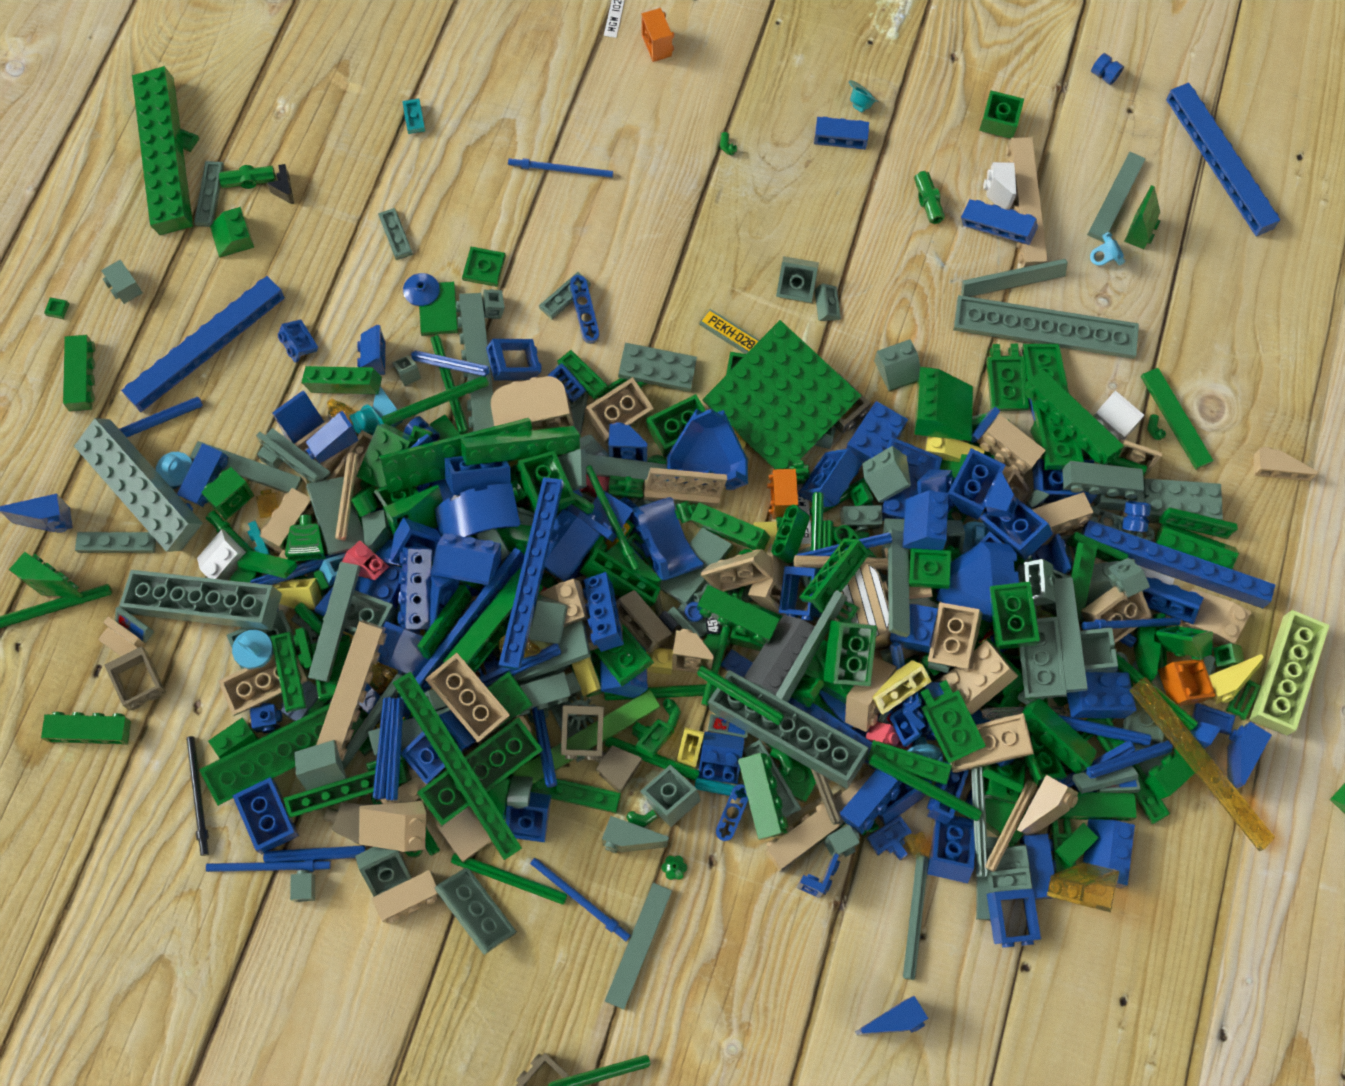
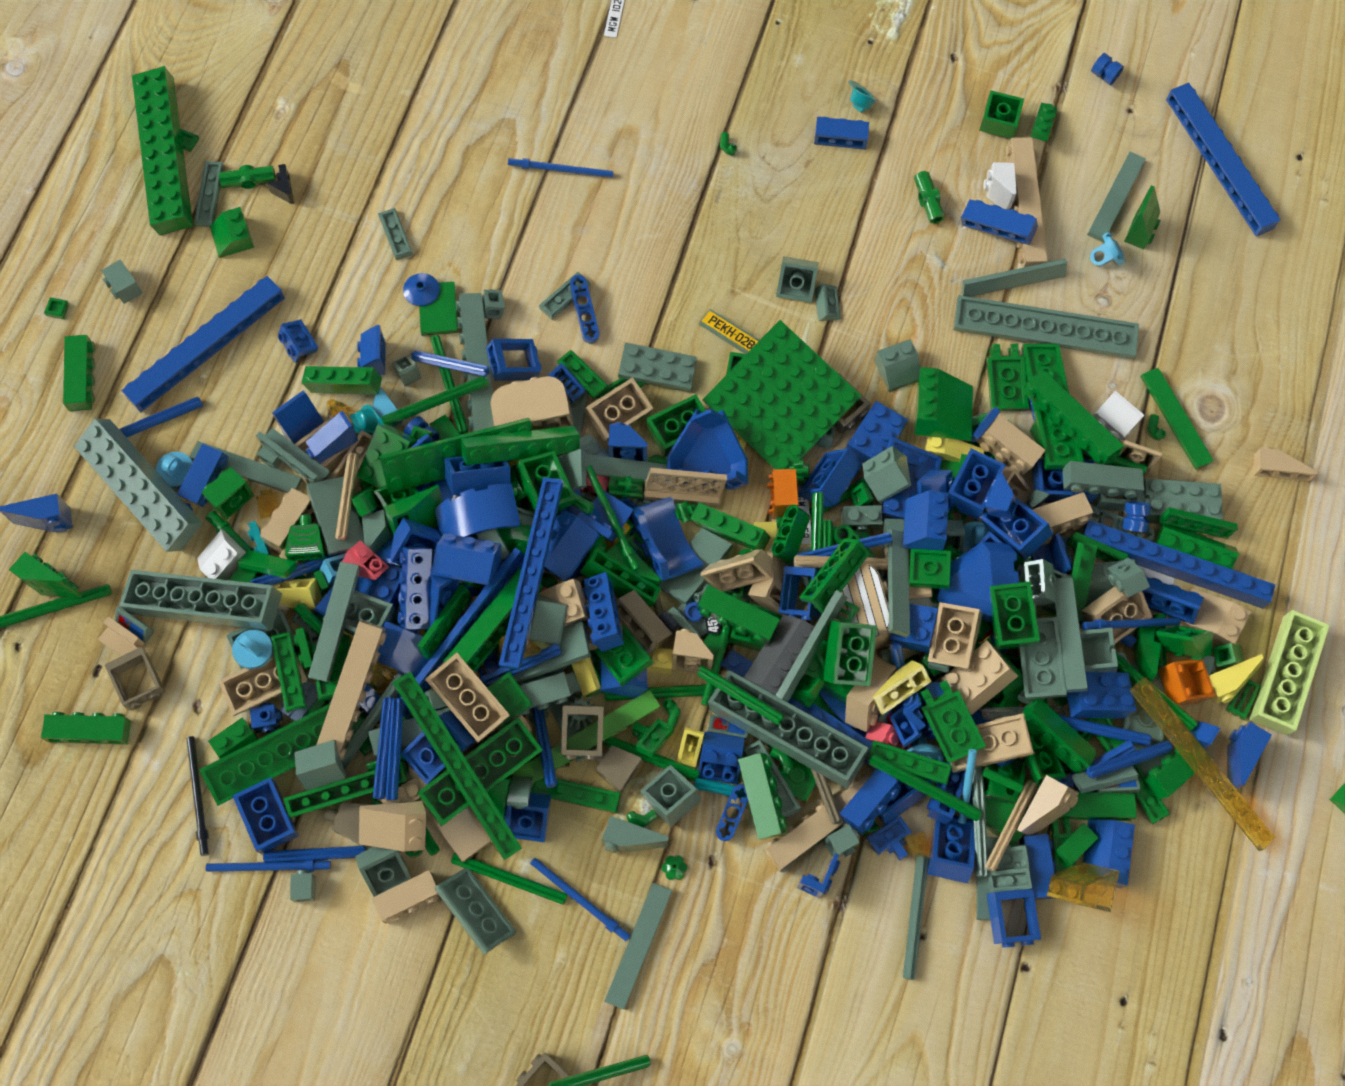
sand green plate [75,532,156,553] -> none
teal plate [402,98,425,134] -> none
green tile [462,246,506,287] -> none
orange container [641,8,675,62] -> none
blue slope [855,996,928,1035] -> none
blue tile [1192,703,1235,735] -> none
none -> medium azure bar [958,749,977,824]
none -> green plate [1030,102,1058,142]

